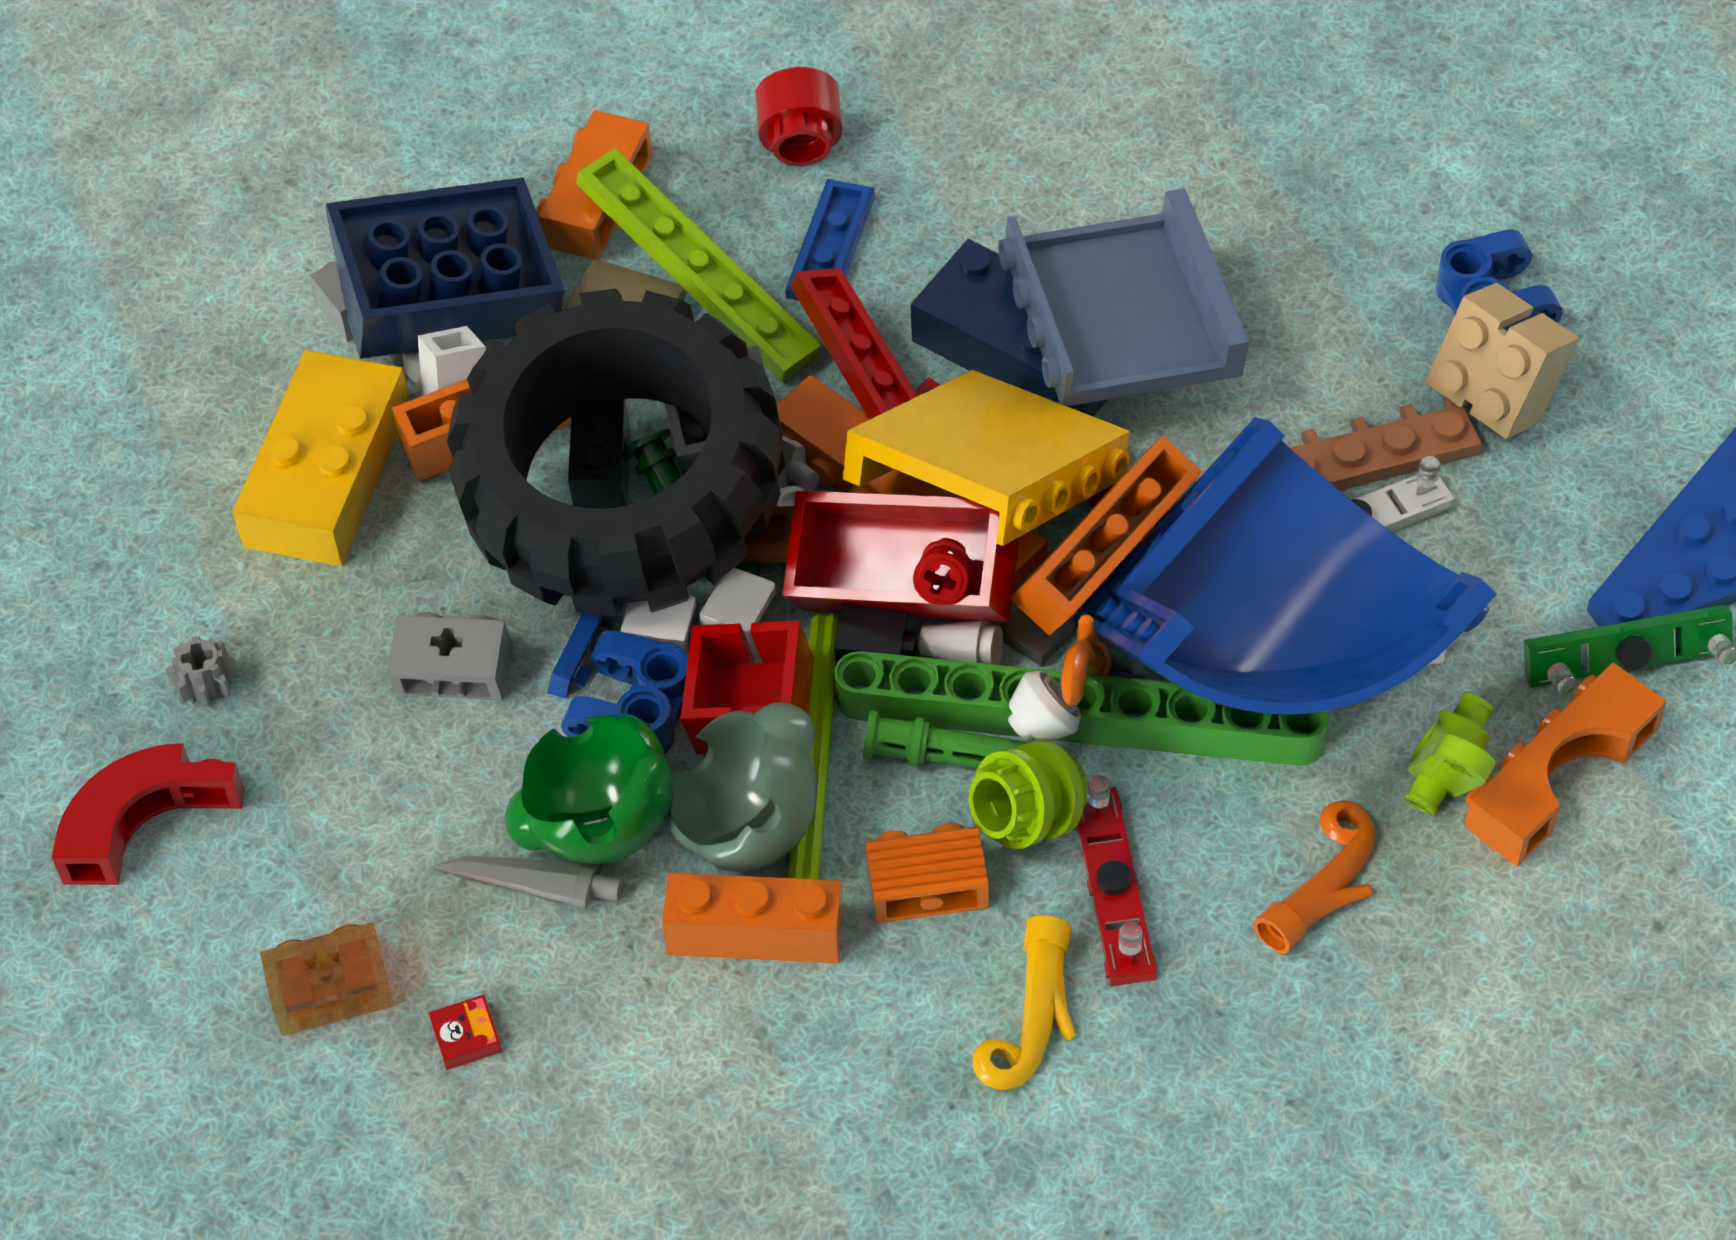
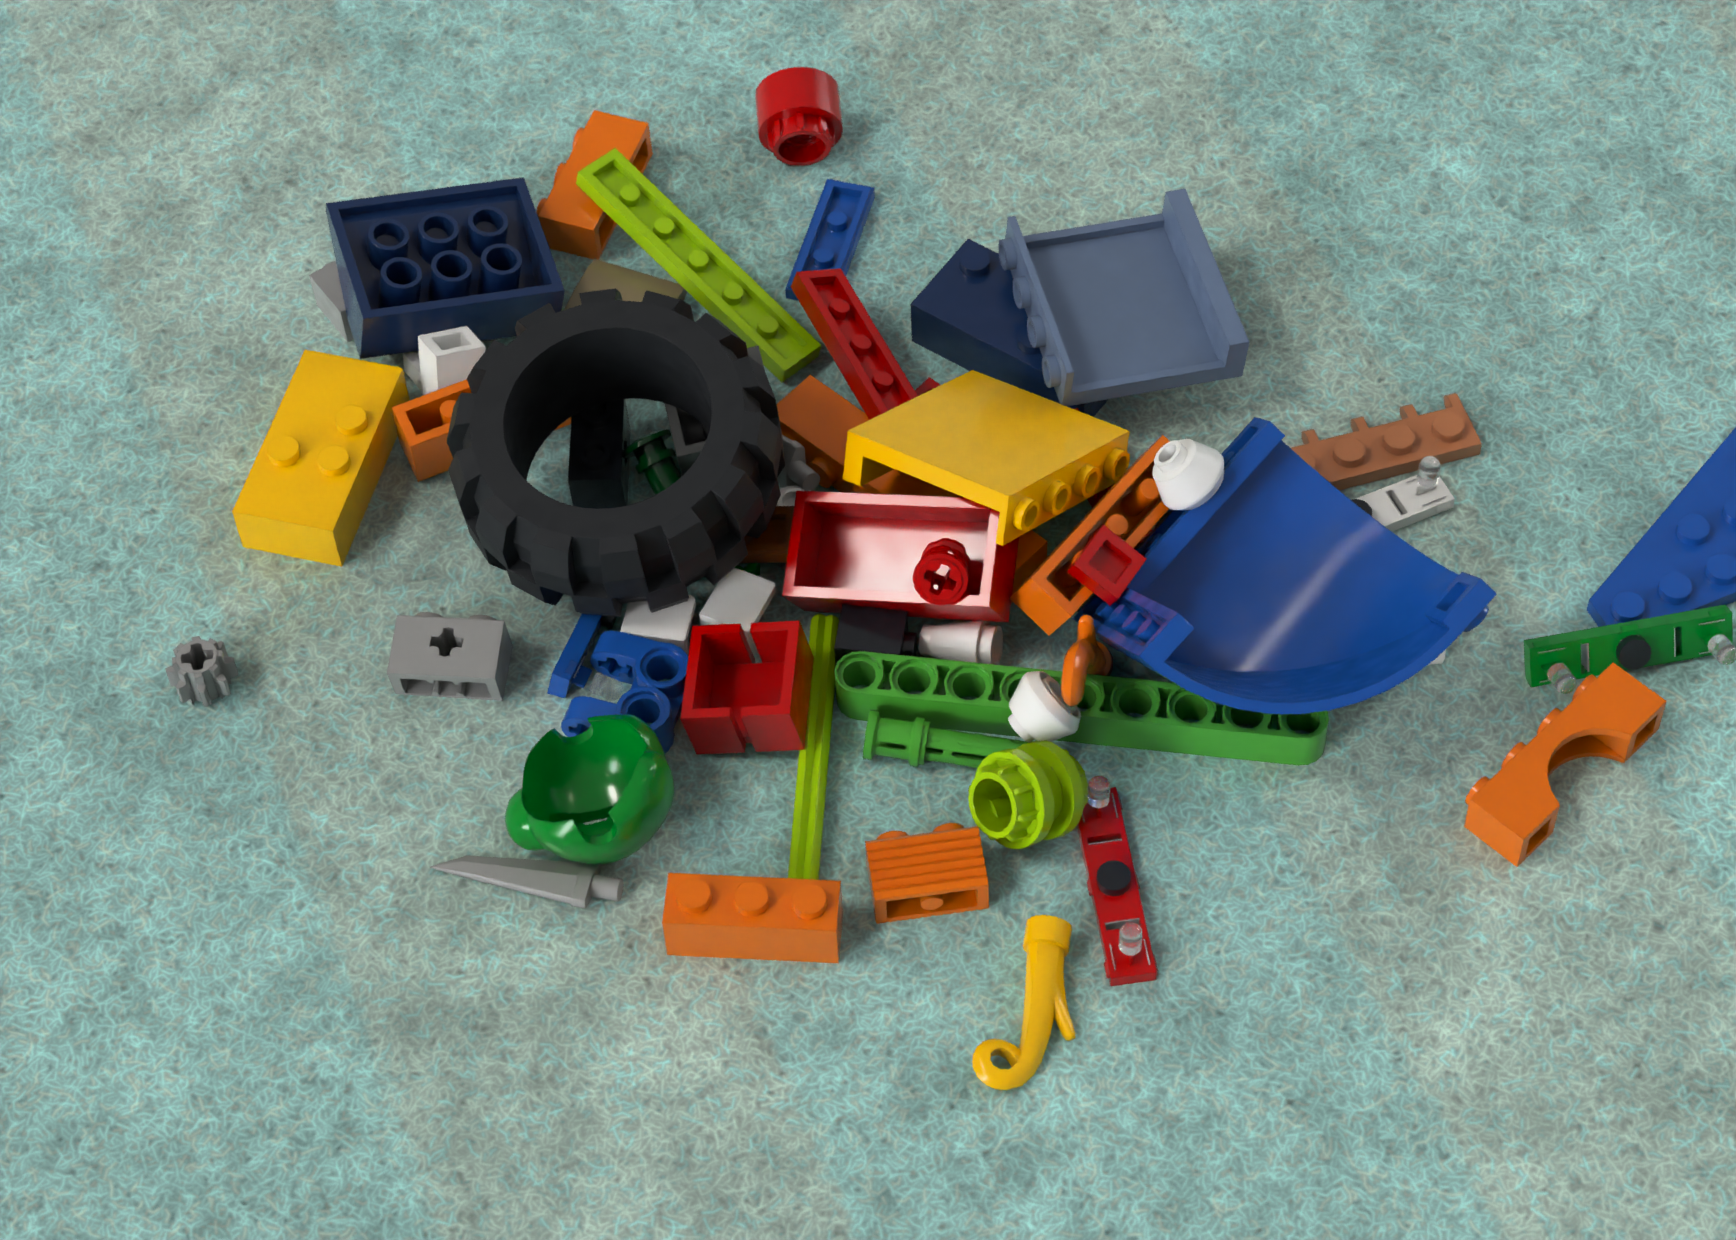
red arch [51,743,245,885] -> none
clear orange brick [260,922,395,1036] -> none
red tile [428,994,502,1070] -> none
sand green piece [668,702,816,872] -> none
flat silver tile [1001,608,1075,667] -> none
orange plant [1253,800,1376,955] -> none
lime piece [1403,692,1496,816] -> none
tan piece [1424,282,1580,439] -> none
blue piece [1436,229,1563,331] -> none
none -> red tile [1067,525,1146,606]
none -> white cone [1152,439,1224,510]

